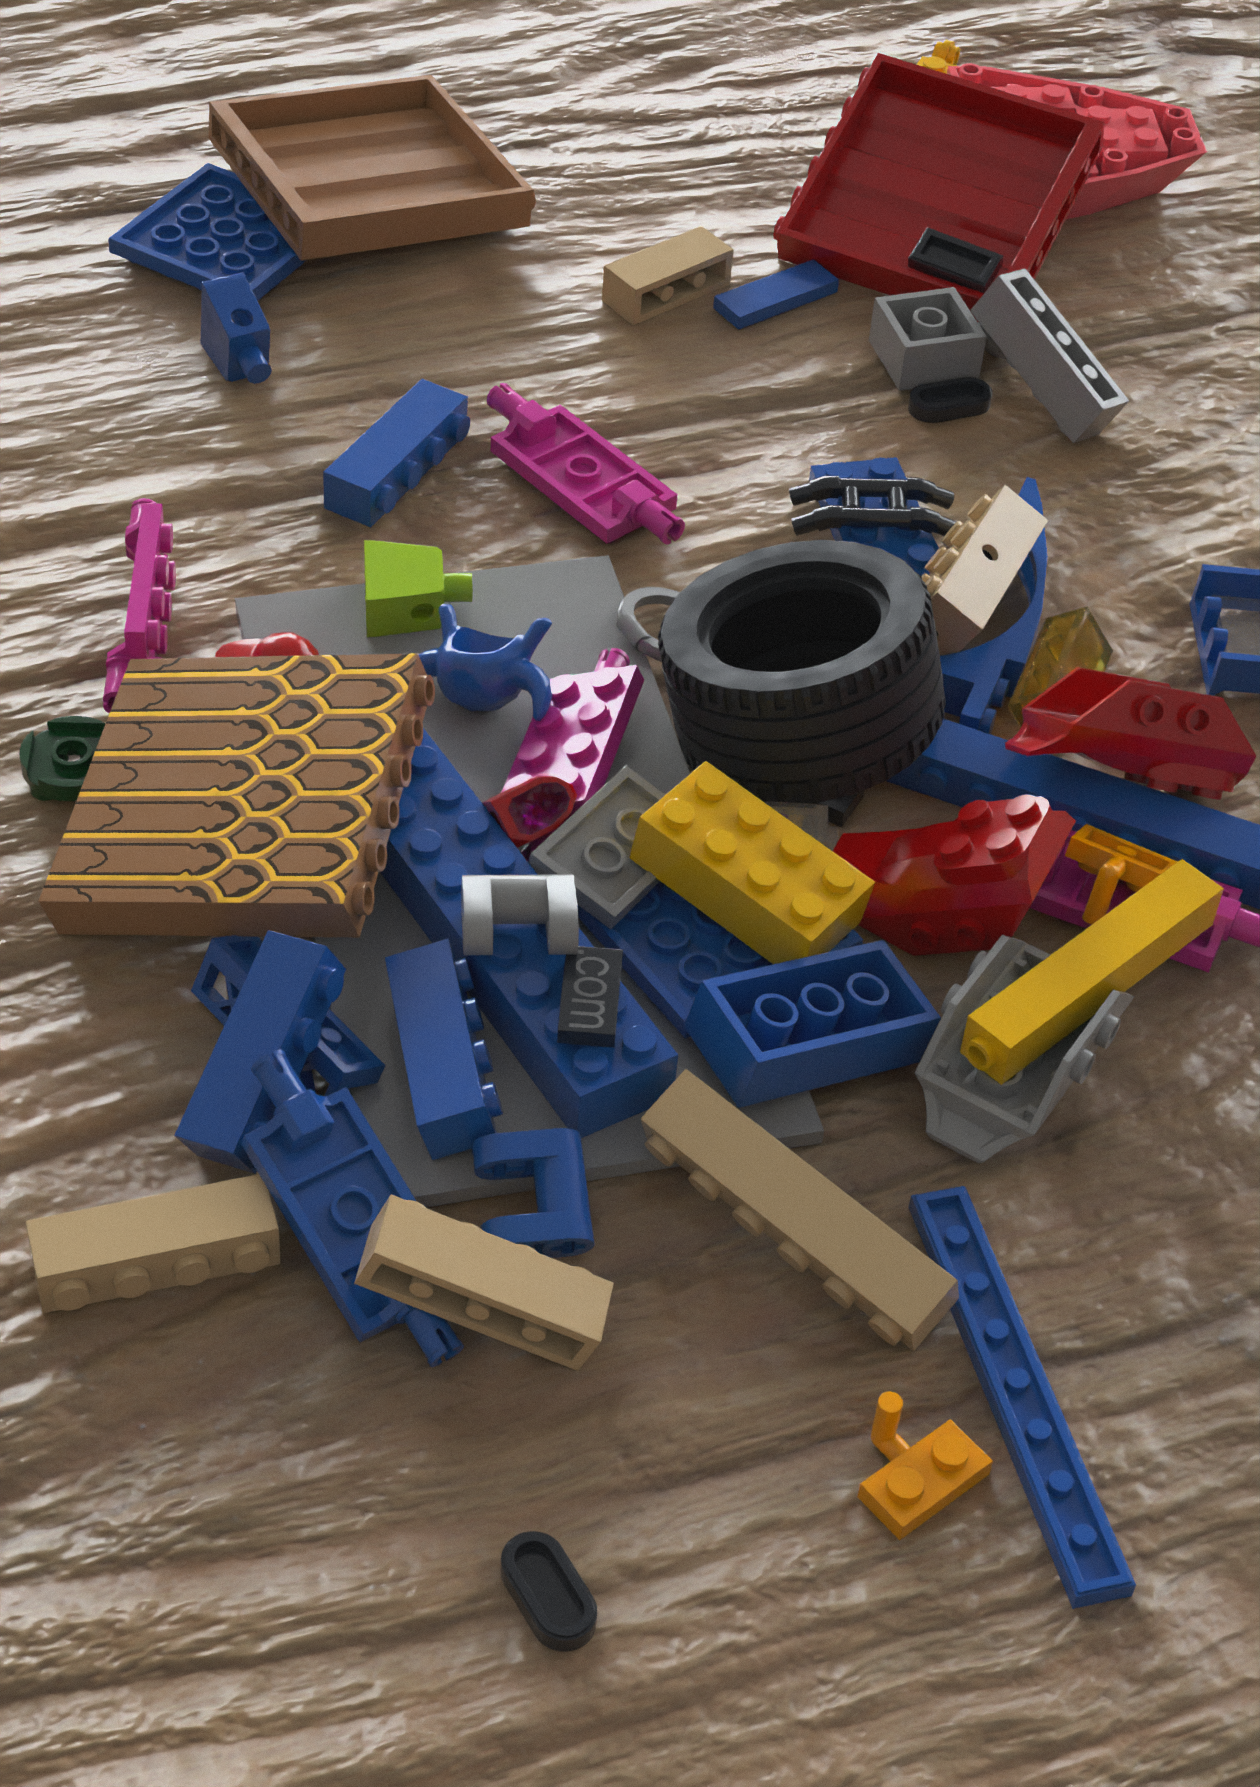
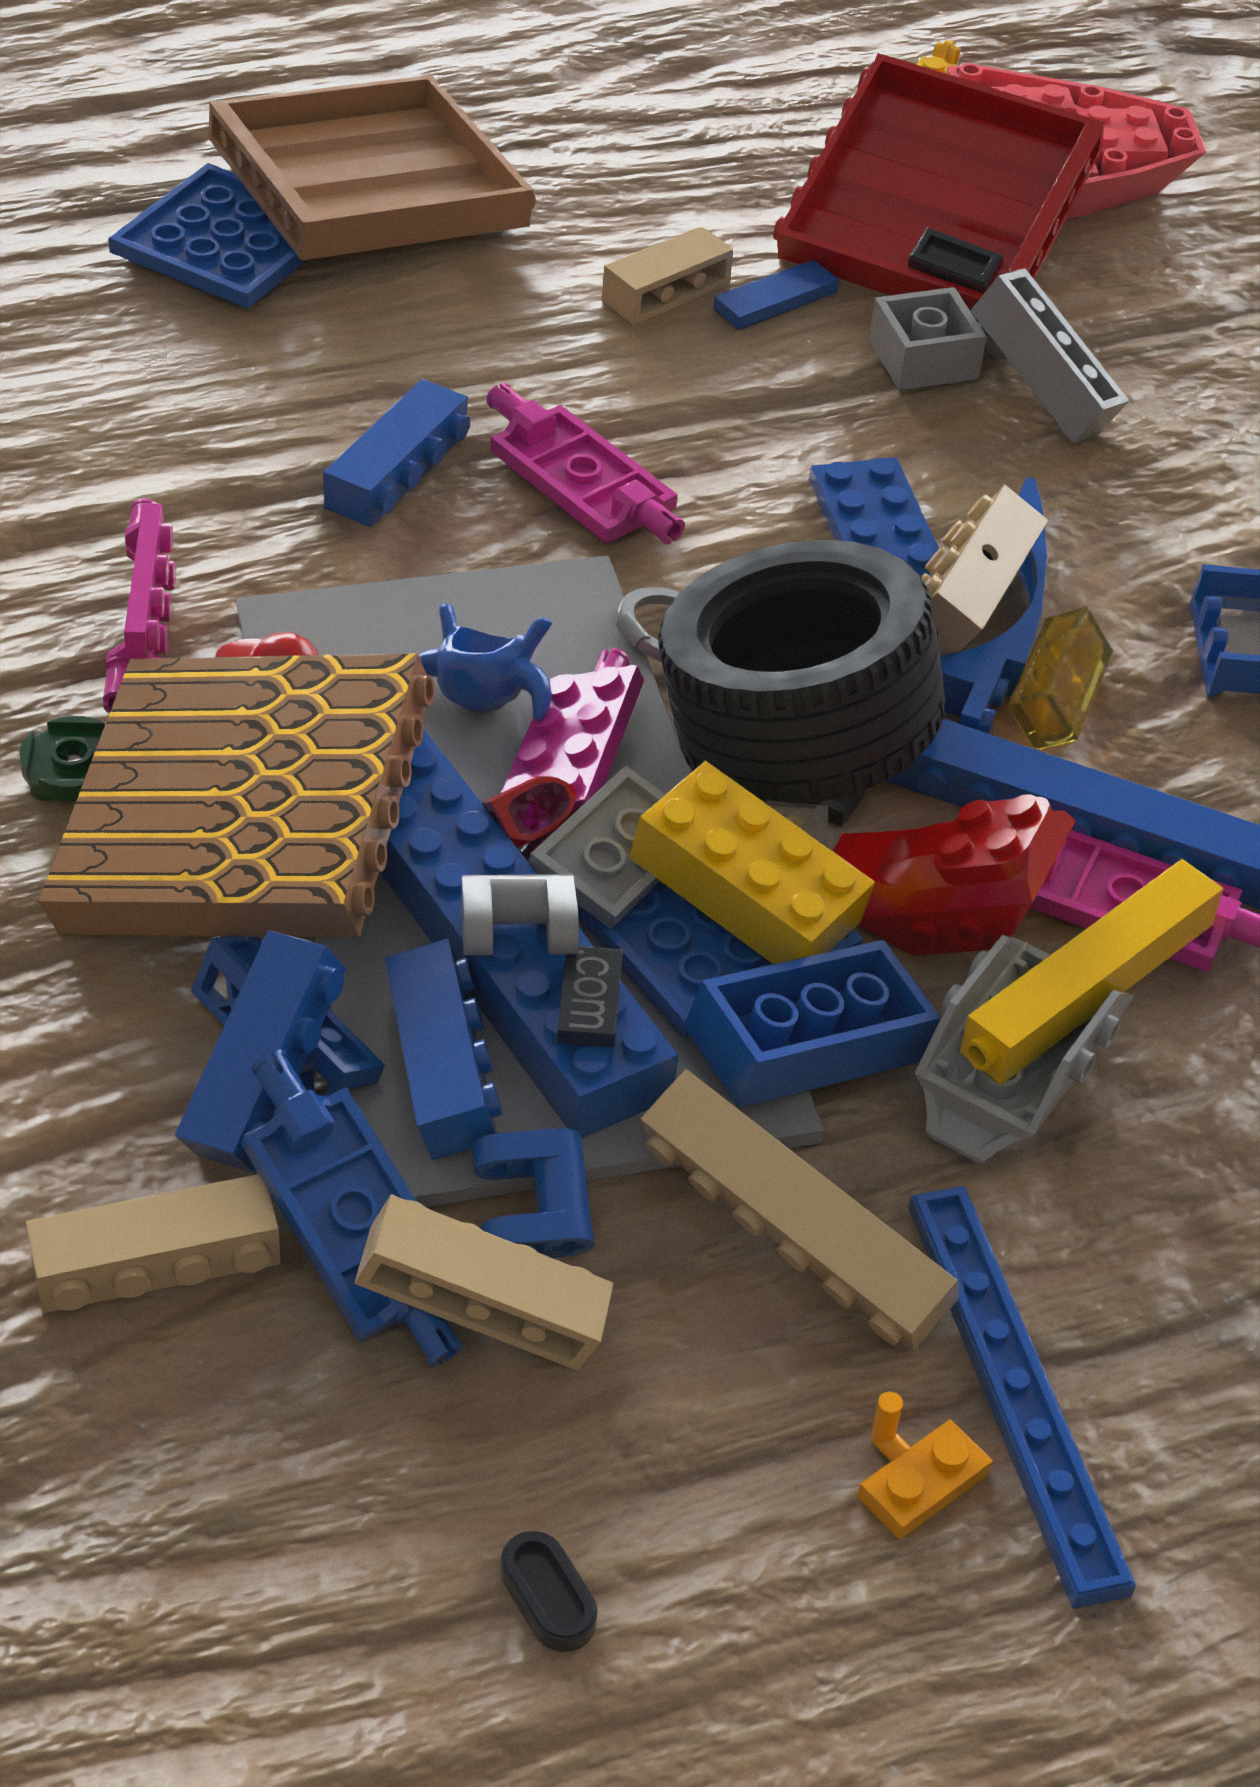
blue torso [200,272,272,384] -> none
lime torso [364,540,473,637] -> none
black piece [789,476,957,536] -> none
black tile [908,377,993,423] -> none
red slope [1005,667,1257,800] -> none
light orange plate [1065,824,1178,924] -> none

